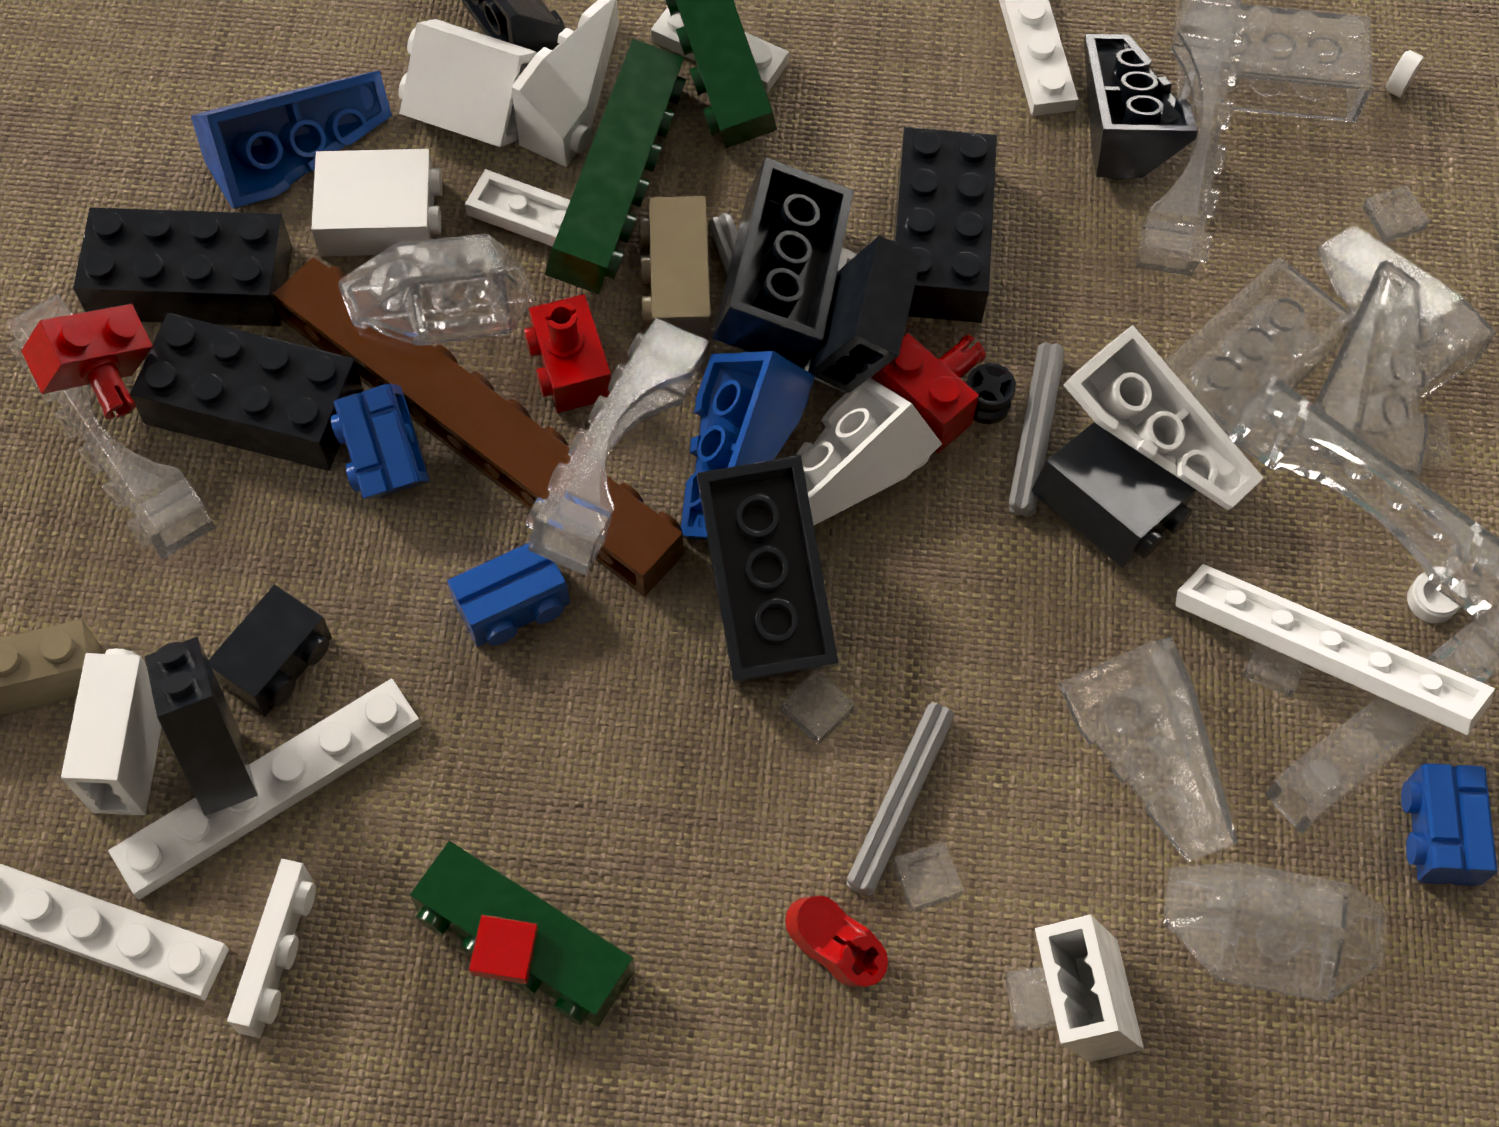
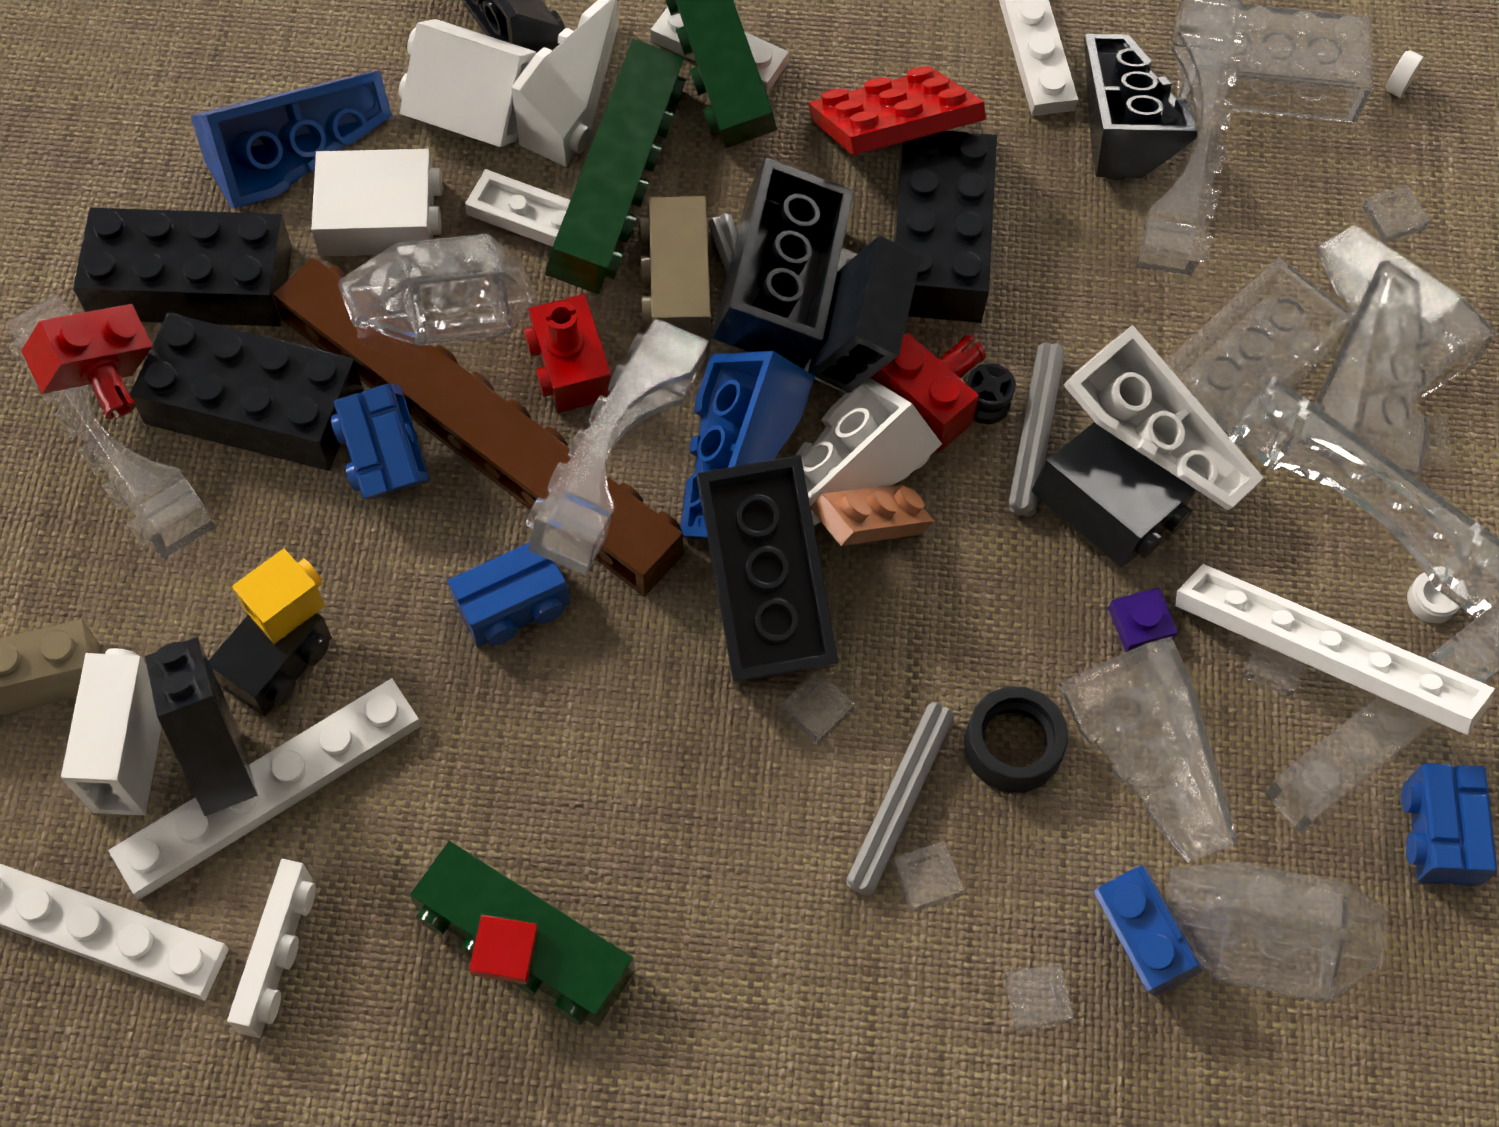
red piece [785,895,888,987] -> none
white brick [1035,914,1144,1062] -> none
none -> yellow brick [232,548,325,644]
none -> red plate [808,66,986,155]
none -> nougat plate [810,485,934,546]
none -> black tyre [964,686,1069,793]
none -> blue brick [1093,865,1204,996]
none -> dark purple plate [1108,588,1178,653]

